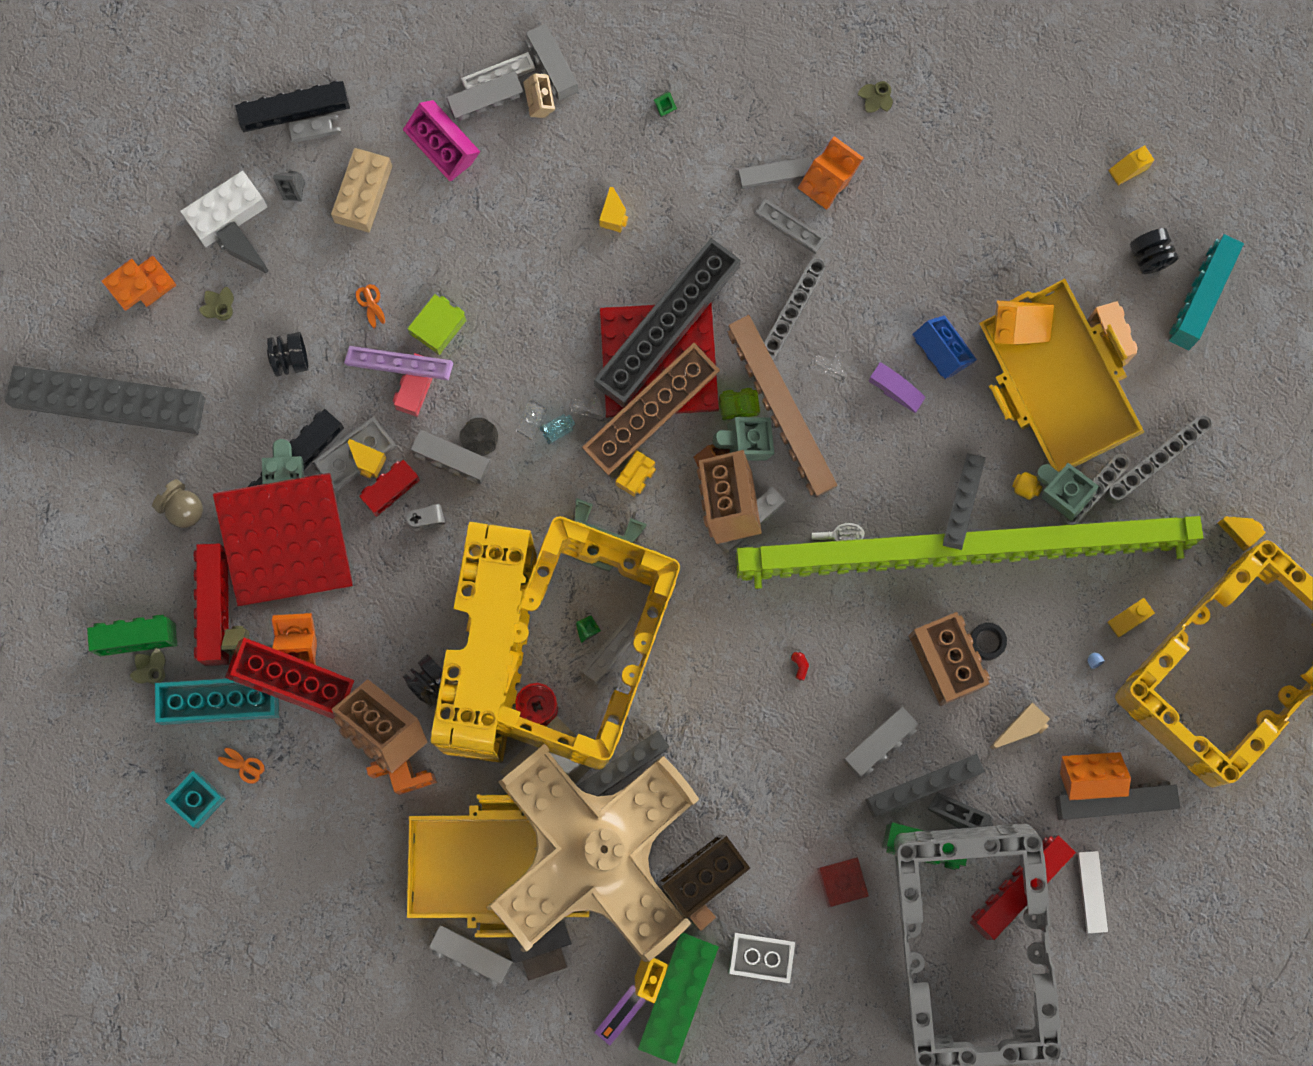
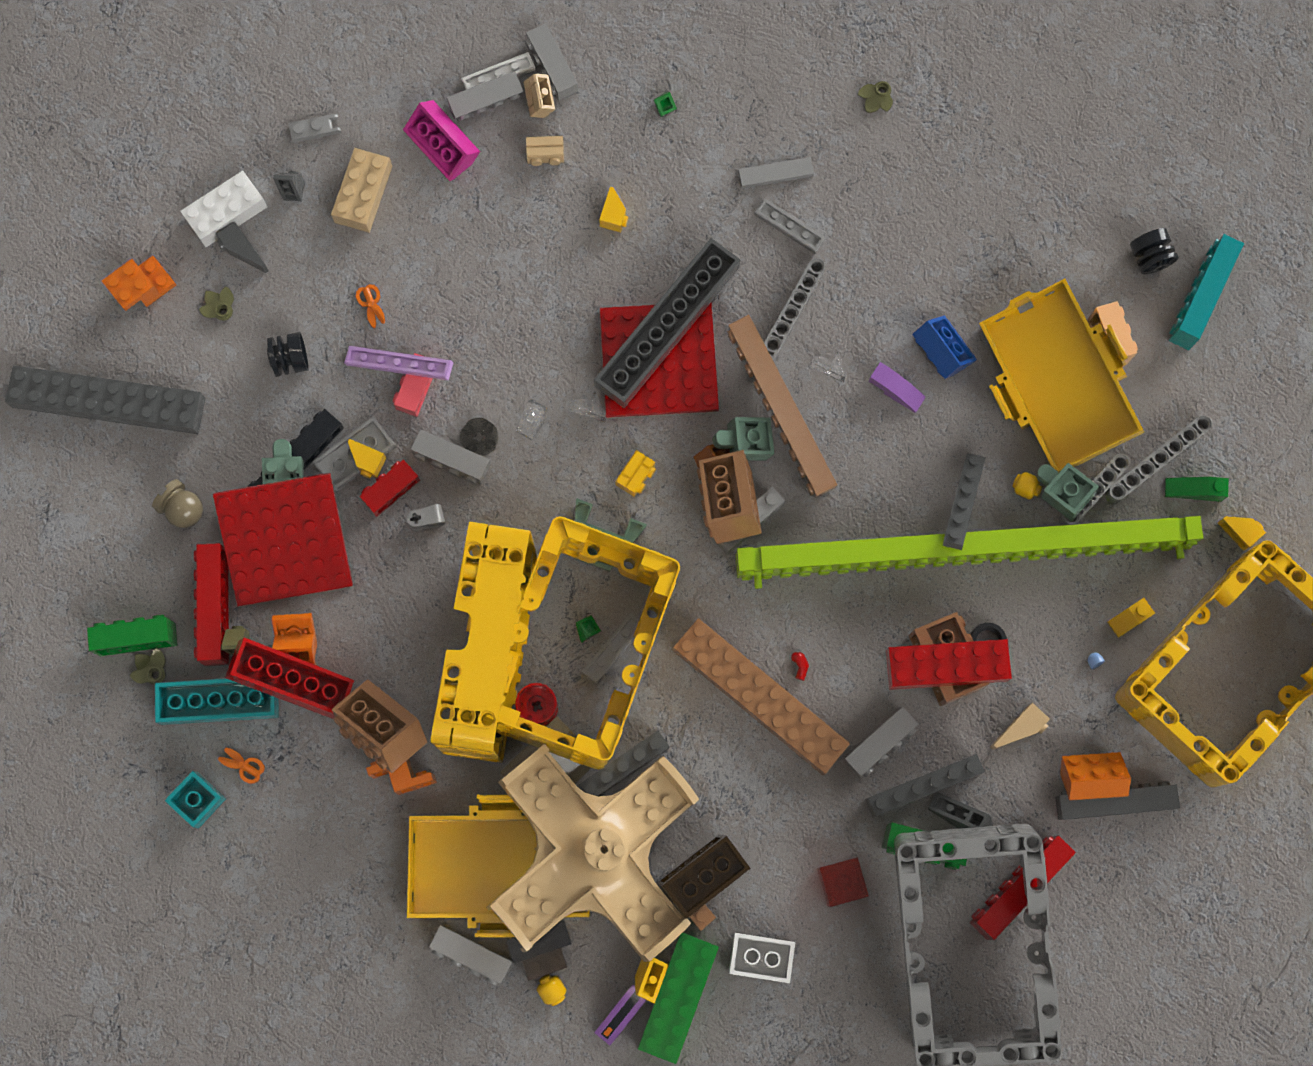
black brick [235,81,350,133] -> none
black wheel [403,654,443,707] -> none
lime brick [407,294,466,355] -> none
clear light blue hips [539,414,575,445] -> none
medium nougat brick [582,343,720,476] -> none
clear neon green brick [719,388,760,420] -> none
orange bracket [798,136,864,210] -> none
white piece [811,523,865,541] -> none
light orange slope [993,300,1054,344] -> none
white tile [1077,851,1108,933] -> none
yellow slope [1108,145,1155,185] -> none
none -> tan brick [526,136,564,166]
none -> yellow head [536,974,567,1006]
none -> medium nougat brick [673,618,850,776]
none -> red brick [886,639,1012,690]
none -> green slope [1164,477,1229,502]

